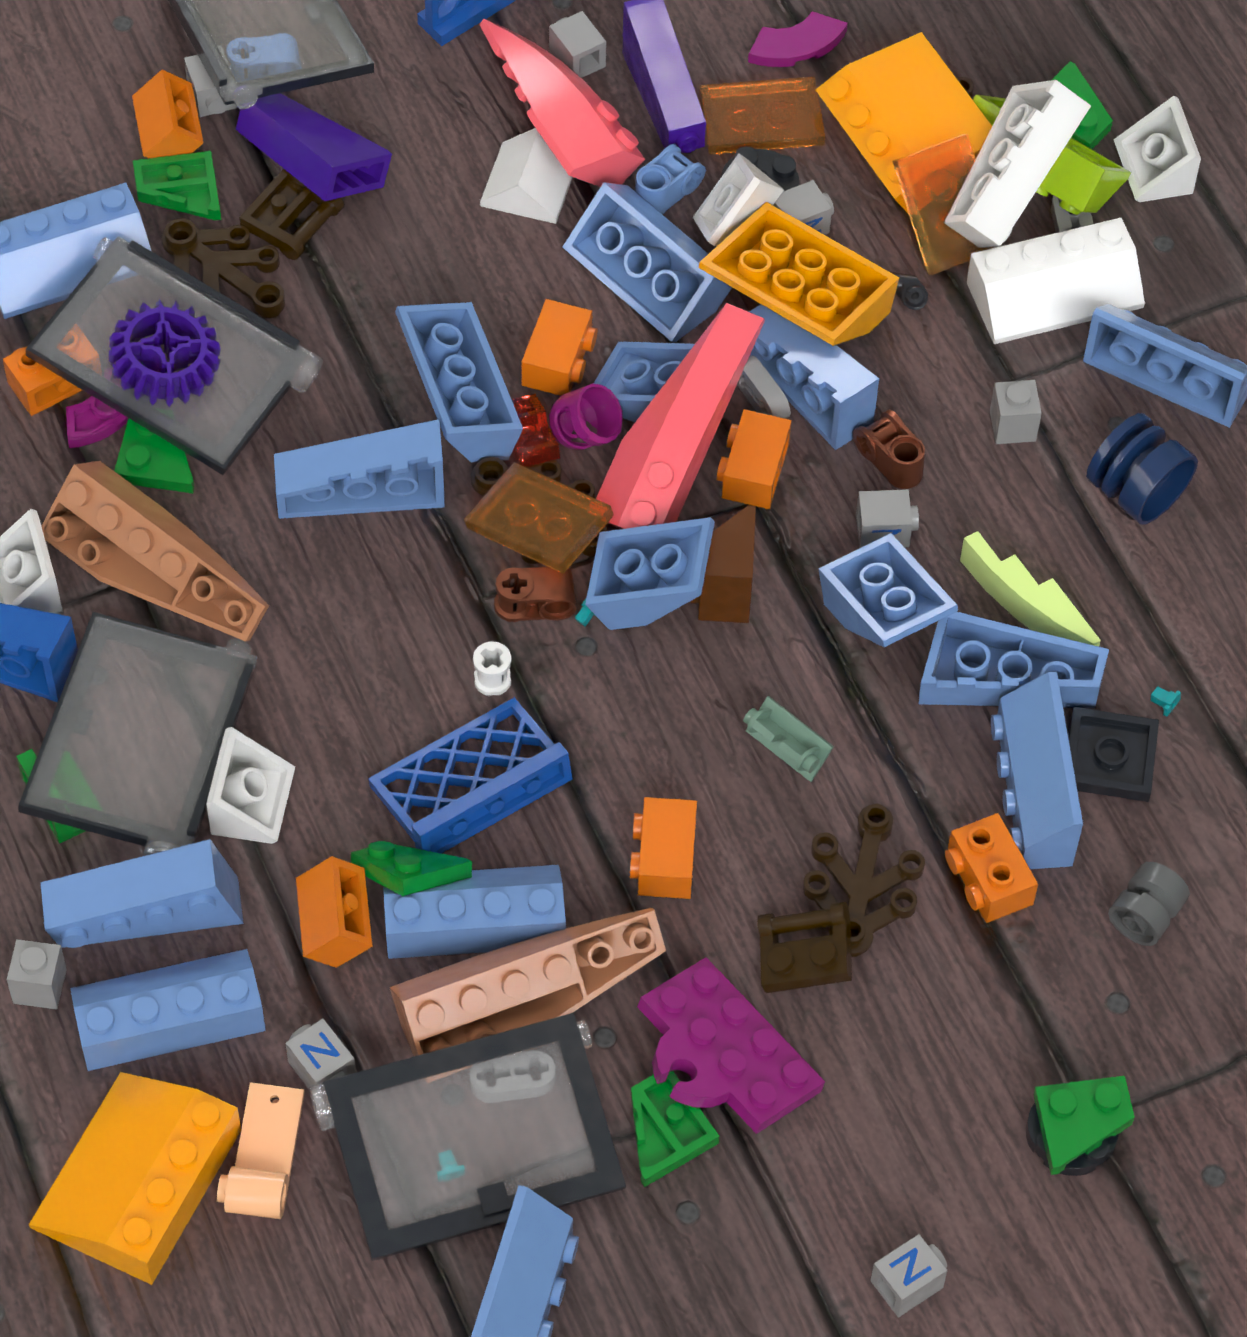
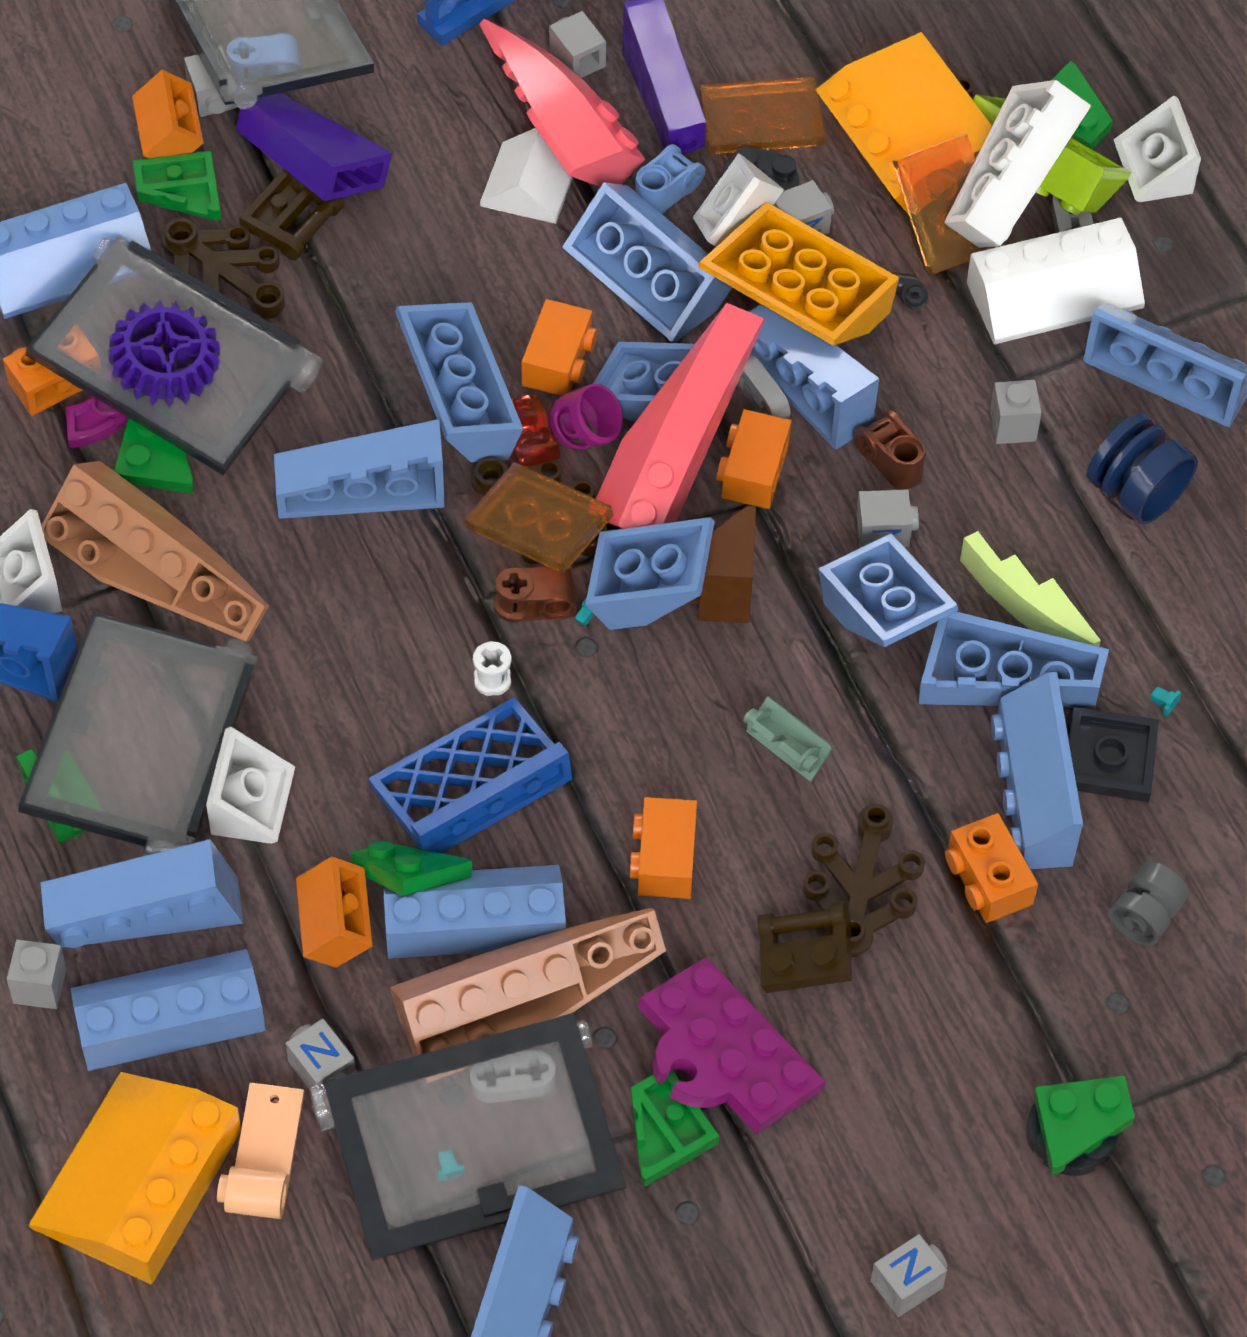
magenta tile [748,11,848,67] -> none

